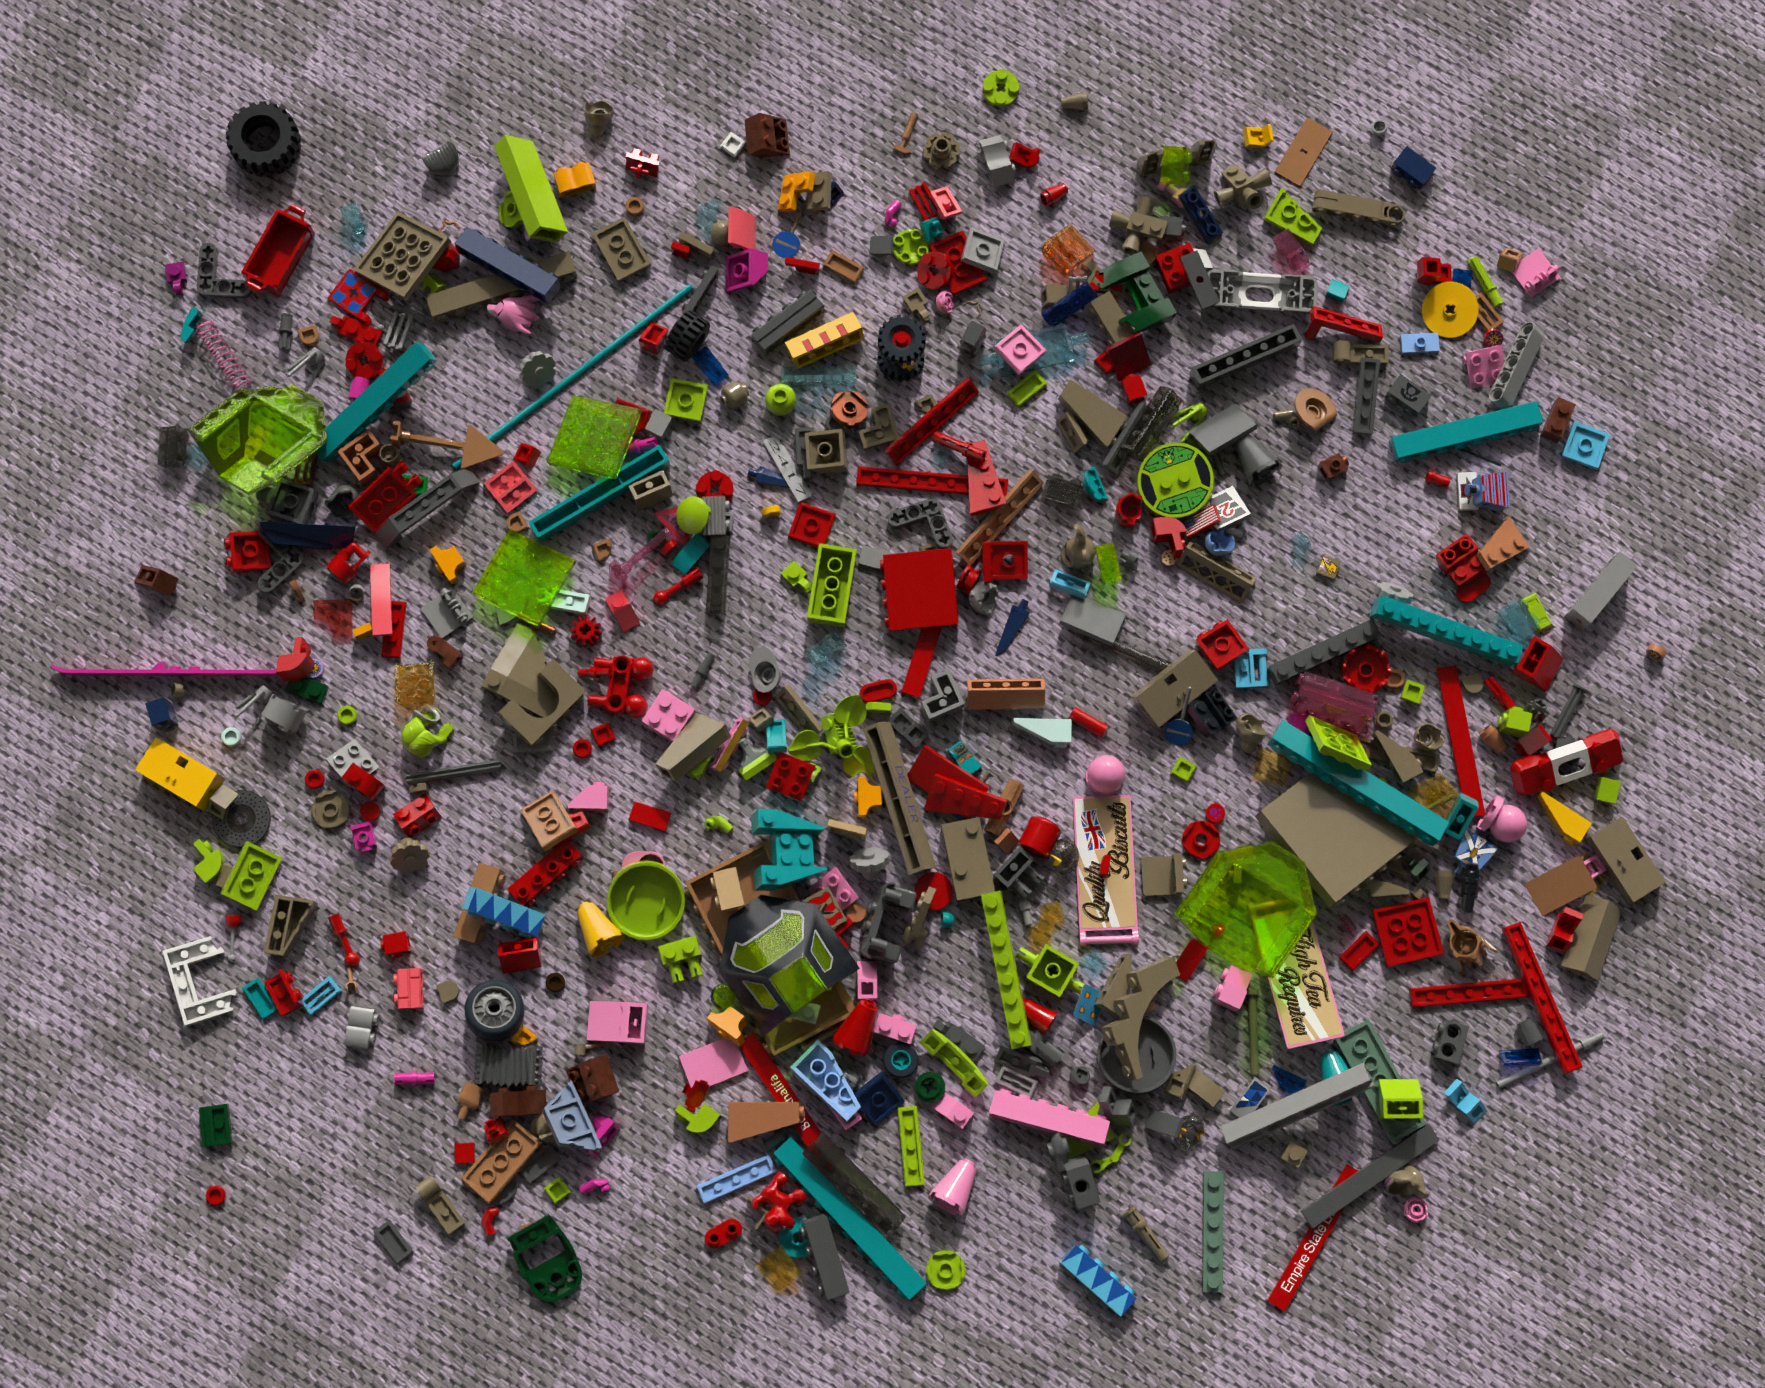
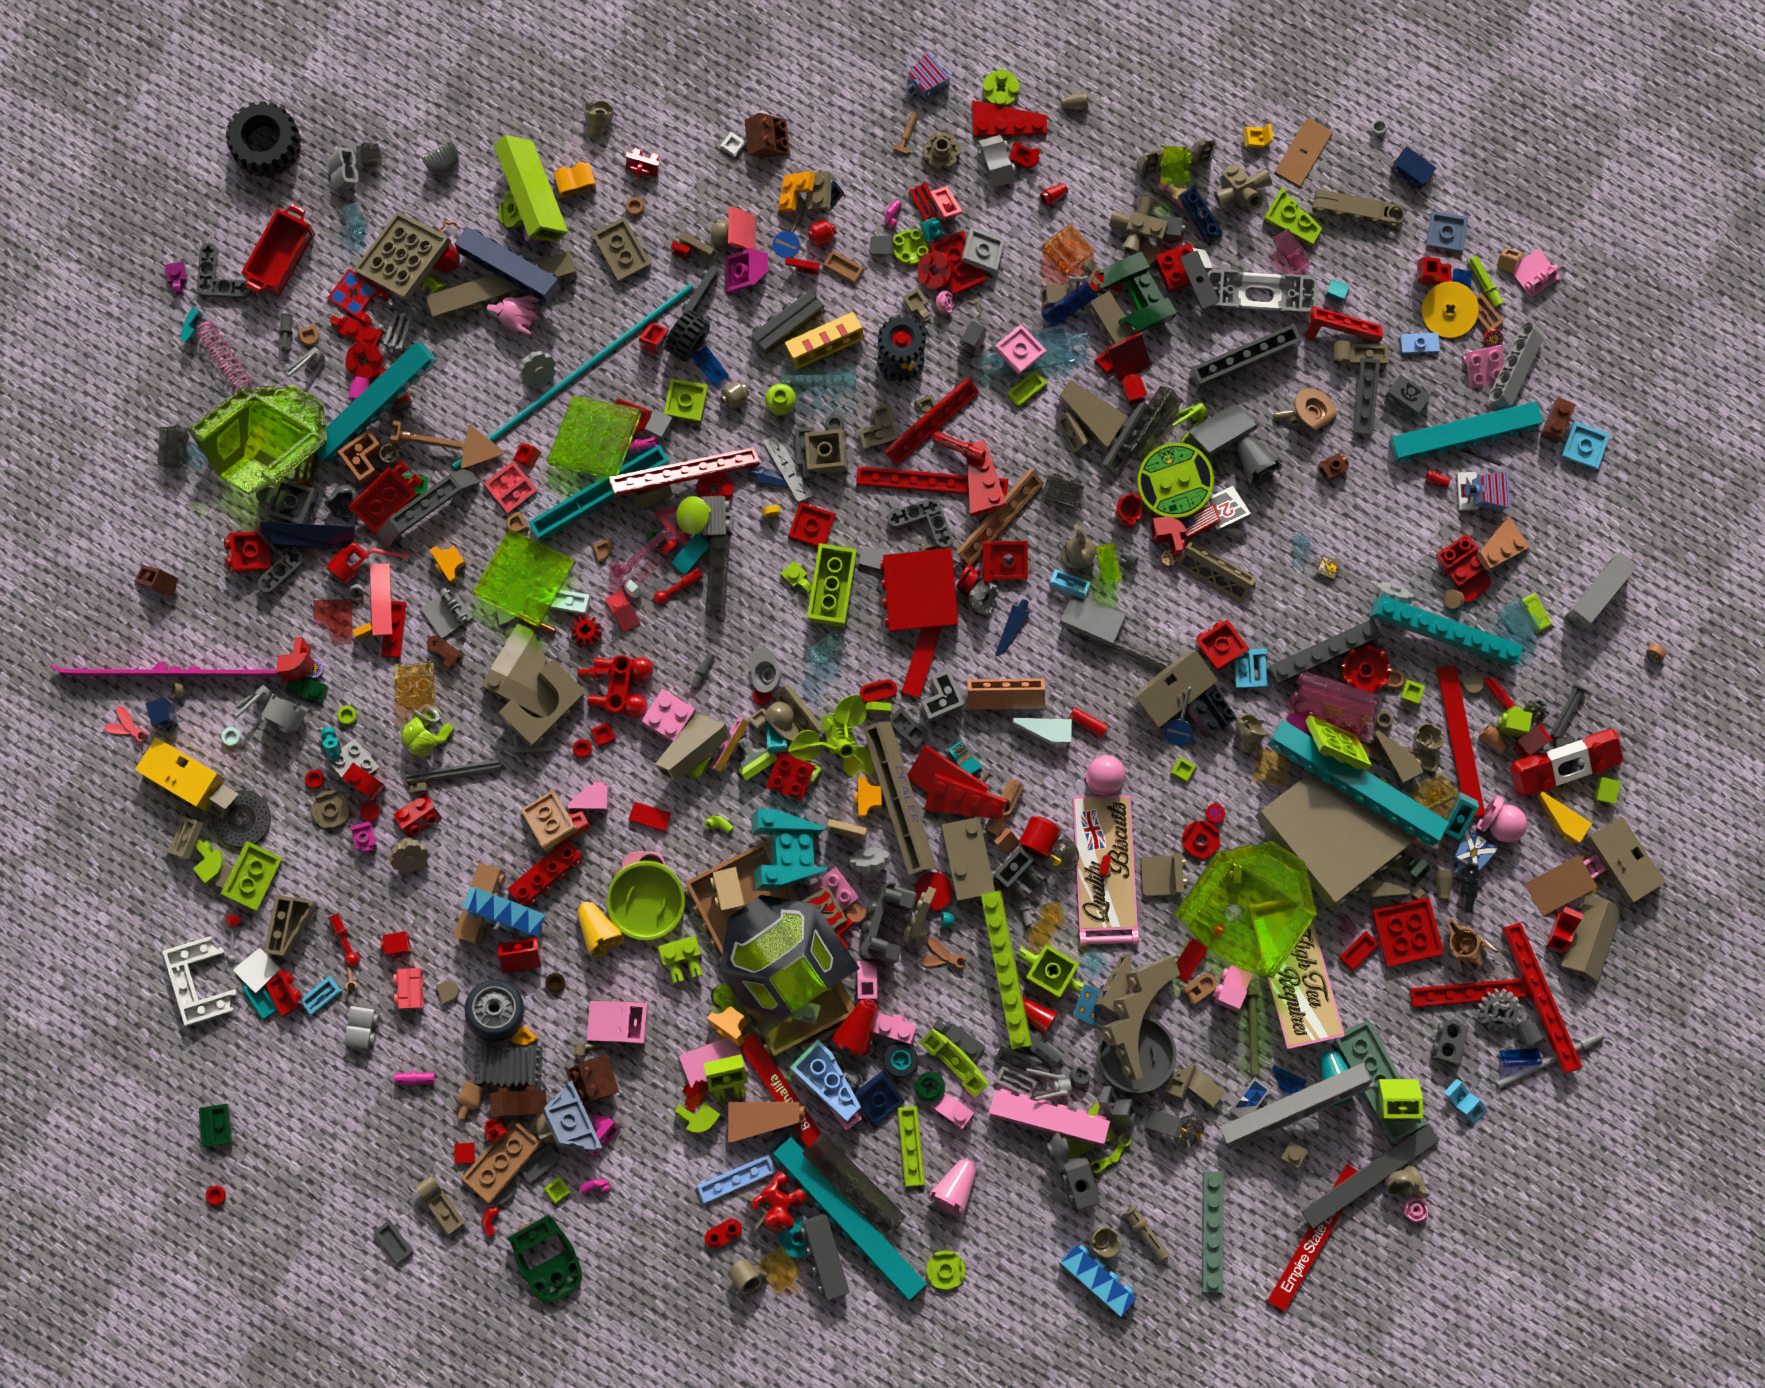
medium nougat tile [289,580,305,603] -> none
clear light blue tile [696,199,722,235] -> none
plate [829,391,868,429] -> none
clear light blue tile [933,446,952,465] -> none
teal tile [1083,466,1109,502] -> none
medium blue hair [1205,529,1236,557] -> none
red slope [1512,636,1564,692] -> none
none -> coral piece [104,706,149,743]
none -> dark tan plate [166,816,203,859]
none -> white sticker [233,948,280,993]
none -> teal leg [320,727,342,760]
none -> light grey brick [328,147,358,192]
none -> clear smoke brick [354,143,383,170]
none -> coral piece [371,548,409,559]
none -> tile [609,447,760,496]
none -> tile [624,580,642,599]
none -> lime brick [703,1054,748,1102]
none -> dark tan piece [728,1259,768,1298]
none -> dark tan cap [765,702,799,741]
none -> red head [808,220,837,247]
none -> medium blue torso [904,52,950,98]
none -> nougat piece [920,937,966,968]
none -> red wing [972,100,1048,137]
none -> light grey plant [1026,1068,1071,1101]
none -> dark tan hair [1090,1227,1122,1258]
none -> medium nougat plate [1181,974,1217,1006]
none -> clear plate [1223,904,1242,922]
none -> sand blue tile [1426,211,1468,253]
none -> medium nougat tile [1444,590,1464,609]
none -> light grey gear [1478,989,1522,1031]

